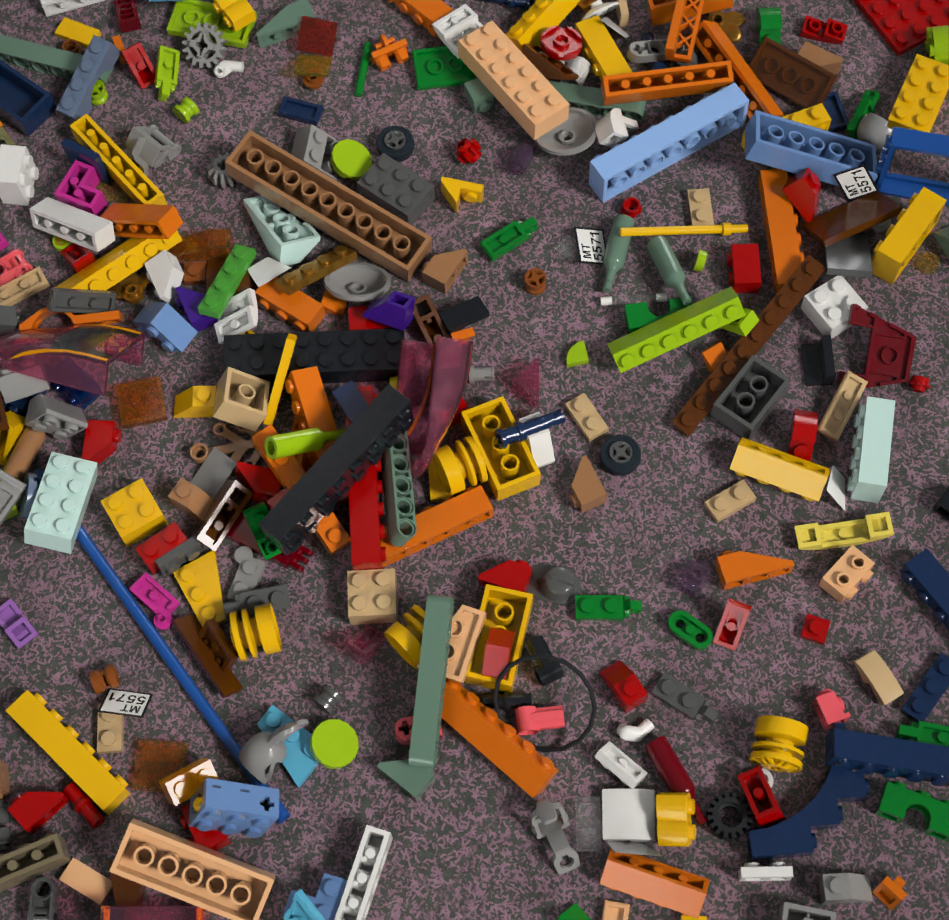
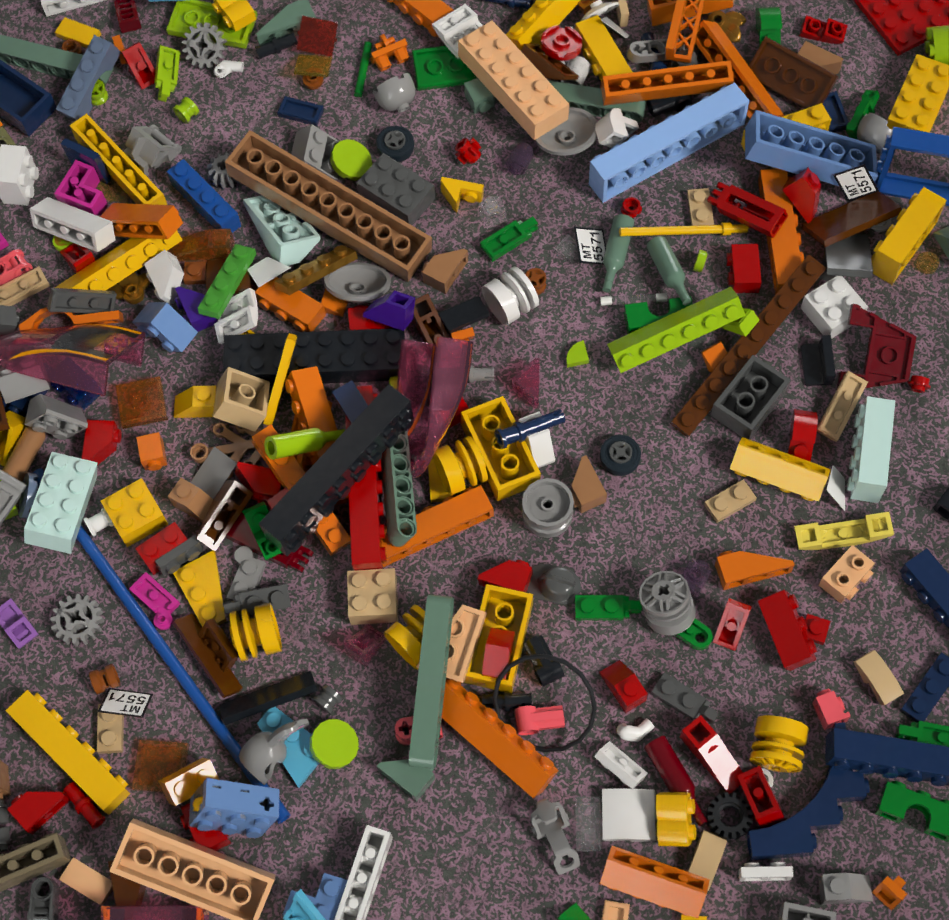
tan plate [565,393,609,442] -> none
light grey sticker [605,840,661,856] -> none
none -> light grey gear [50,594,104,647]
none -> white bush [83,508,114,537]
none -> orange brick [136,432,167,471]
none -> blue brick [167,159,241,238]
none -> black tile [219,671,318,725]
none -> black pin [255,32,298,59]
none -> light grey cylinder [373,73,416,113]
none -> clear brick [478,195,506,230]
none -> white wheel [481,266,539,326]
none -> light grey wheel [522,478,574,538]
none -> light grey wheel [639,571,696,635]
none -> black piece [646,95,692,117]
none -> red slope [680,715,743,794]
none -> tan slope [687,830,727,891]
none -> red hinge [707,182,788,238]
none -> red brick [758,590,817,671]

